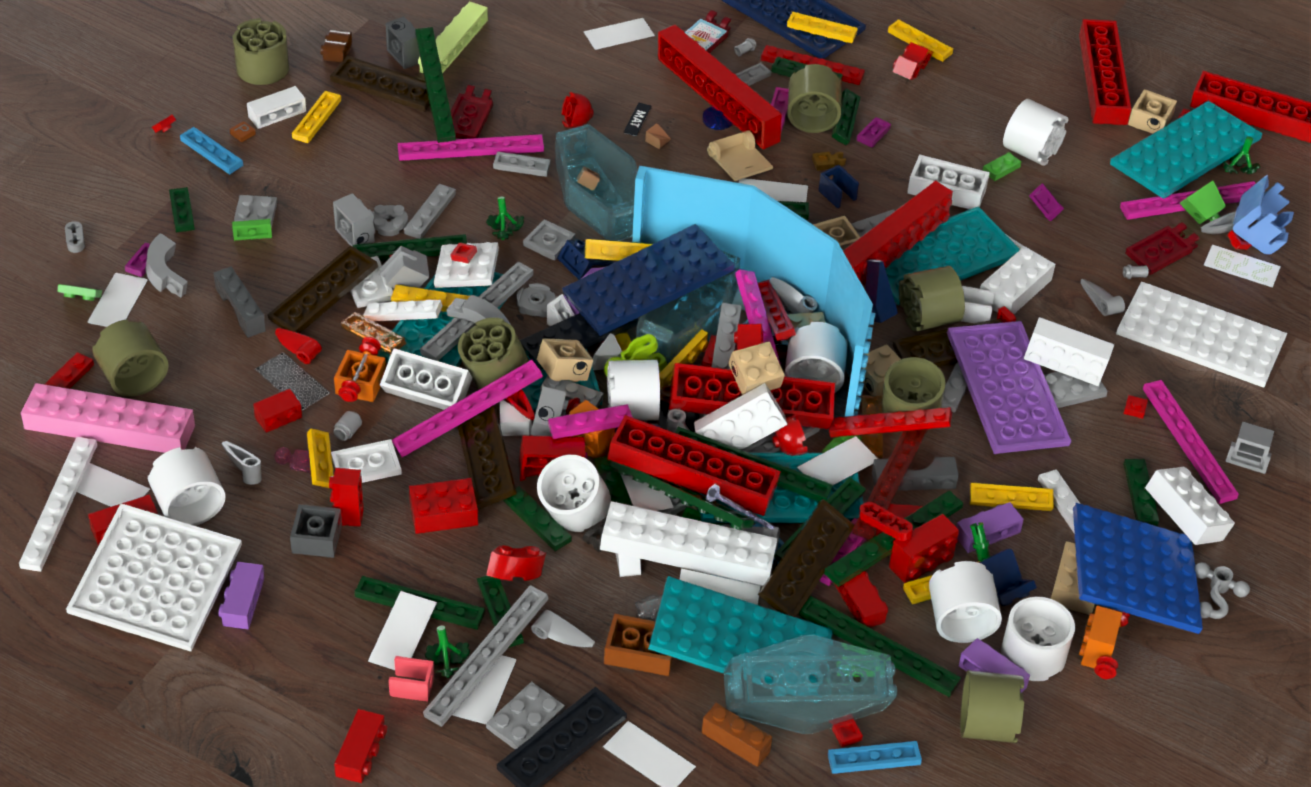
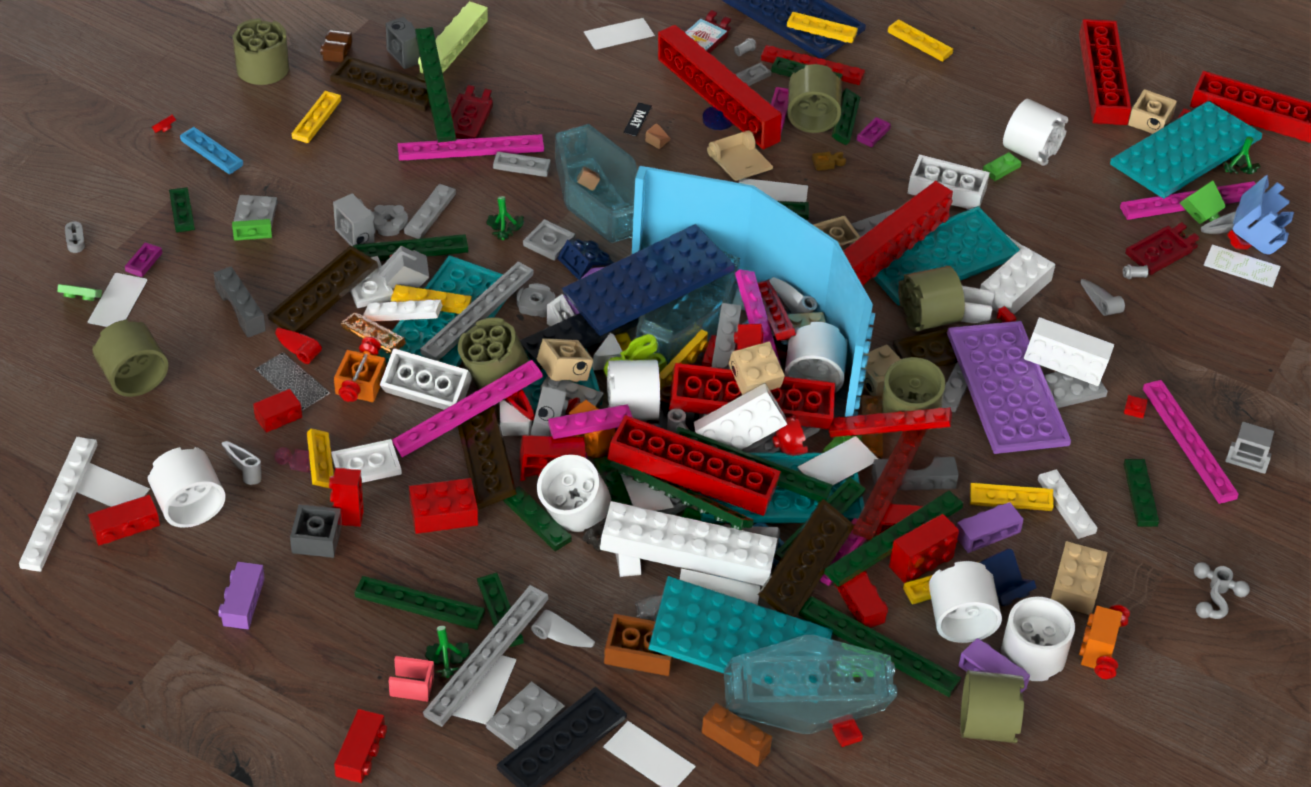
bright pink brick [21,383,195,453] -> none
red plate [44,352,94,389] -> none
white plate [66,504,242,651] -> none
light grey arch [146,233,188,298] -> none
dark orange tile [230,121,256,142] -> none
white brick [247,86,306,129] -> none
light grey brick [333,411,362,441] -> none
white sticker [368,591,437,670] -> none
white plate [434,242,499,288] -> none
light grey arch [447,295,510,324] -> none
red plate [450,243,477,264] -> none
red brick [486,545,546,581] -> none
red cylinder [562,92,594,128] -> none
yellow plate [585,239,653,261] -> none
clear purple piece [706,484,774,530] -> none
dark blue piece [818,165,859,208] -> none
dark azure plate [828,741,922,774] -> none
red beam [860,502,913,541] -> none
dark blue slope [865,259,898,323] -> none
red brick [892,42,933,80] -> none
green pin [970,522,990,562] -> none
magenta plate [1029,183,1064,221] -> none
blue plate [1073,503,1203,634] -> none
white plate [1116,281,1287,387] -> none
white brick [1145,467,1235,545] -> none

